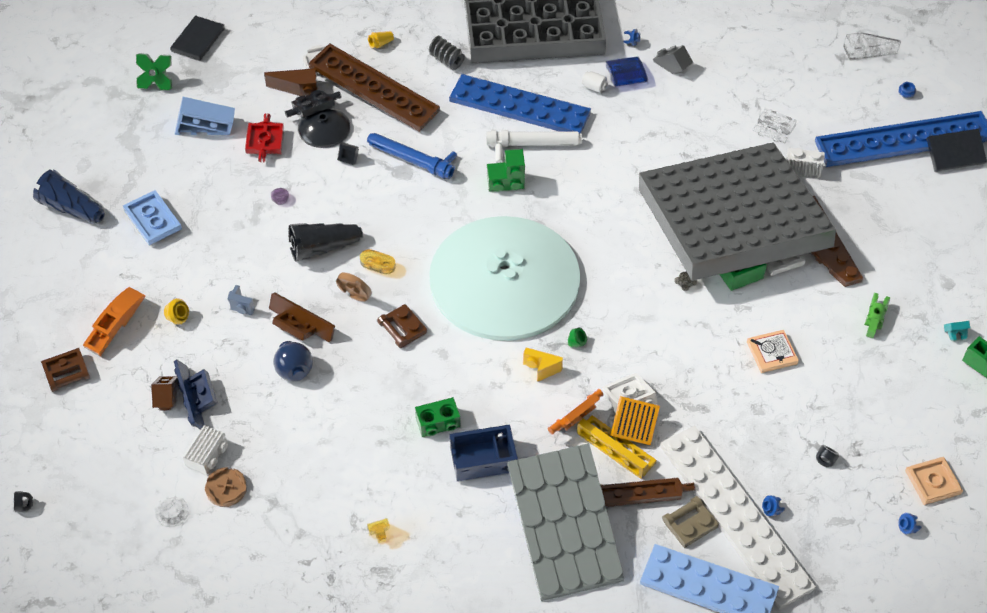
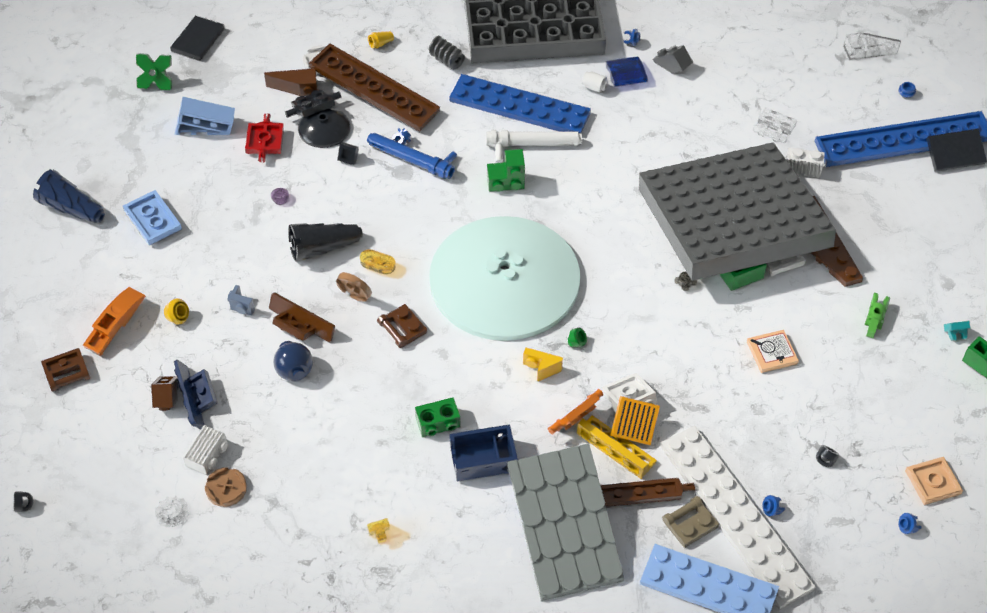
none -> blue plate [392,128,411,145]

